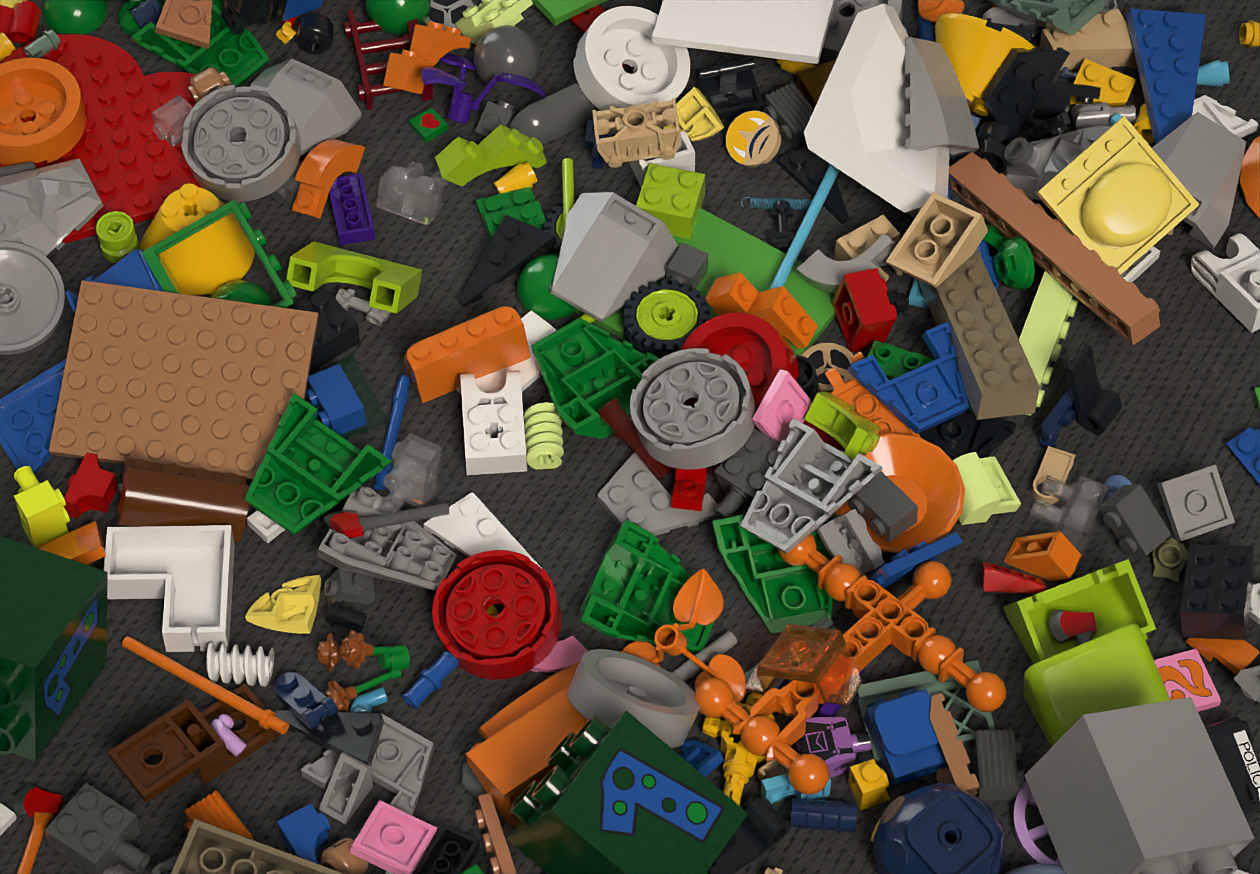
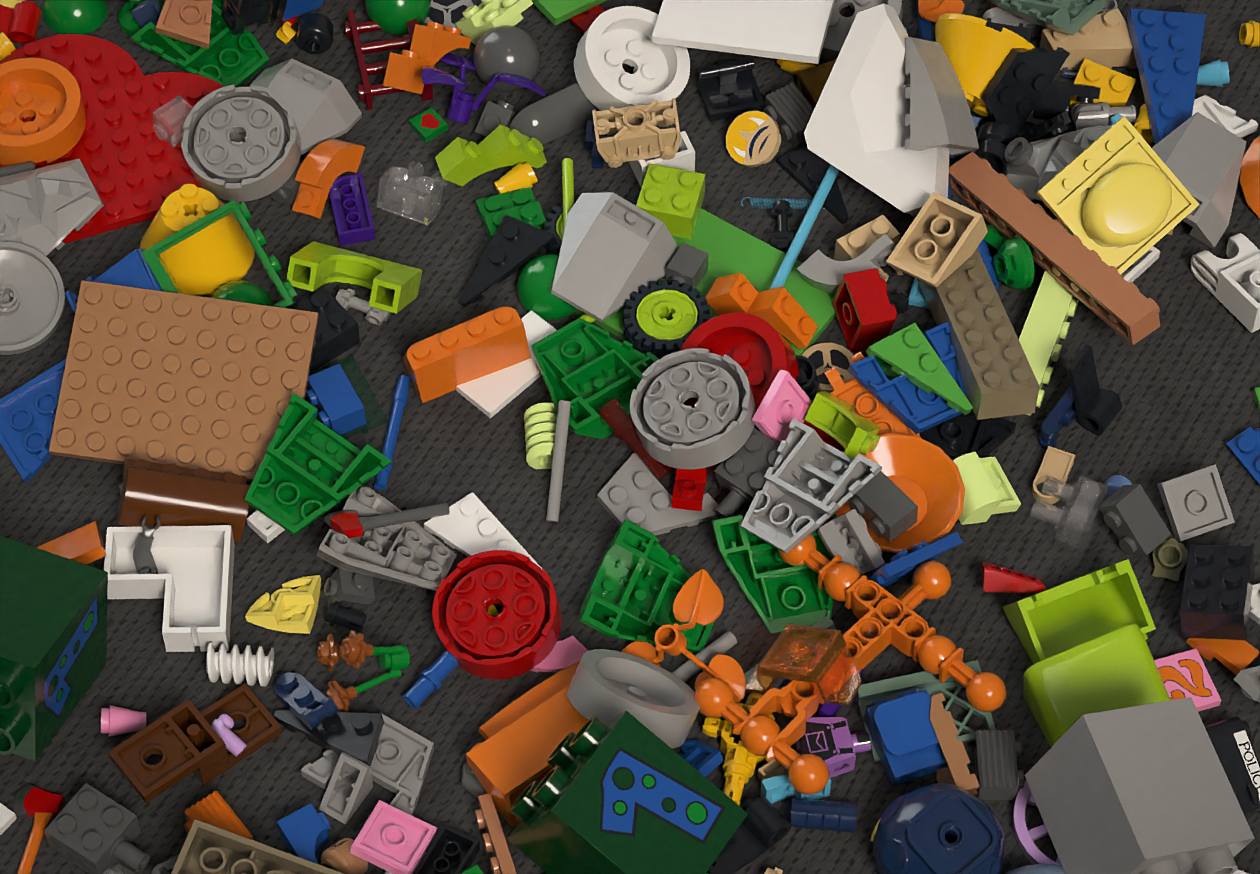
neon yellow brick [14,466,70,548] -> none
sand green pin [23,30,61,58] -> none
red brick [64,452,118,519] -> none
lime wheel [96,211,139,263] -> none
orange bar [122,636,289,735] -> none
medium nougat head [188,67,232,104] -> none
dark azure arm [349,687,388,713] -> none
clear brick [381,433,442,513] -> none
white brick [460,370,527,475] -> none
light yellow brick [656,87,724,142] -> none
yellow brick [848,759,890,811] -> none
orange slope [1004,531,1081,581] -> none
piece [1049,610,1097,645] -> none
none -> bright pink cone [100,705,146,737]
none -> dark grey arm [133,514,161,574]
none -> light grey bar [546,400,571,522]
none -> bright green wing [866,323,973,415]

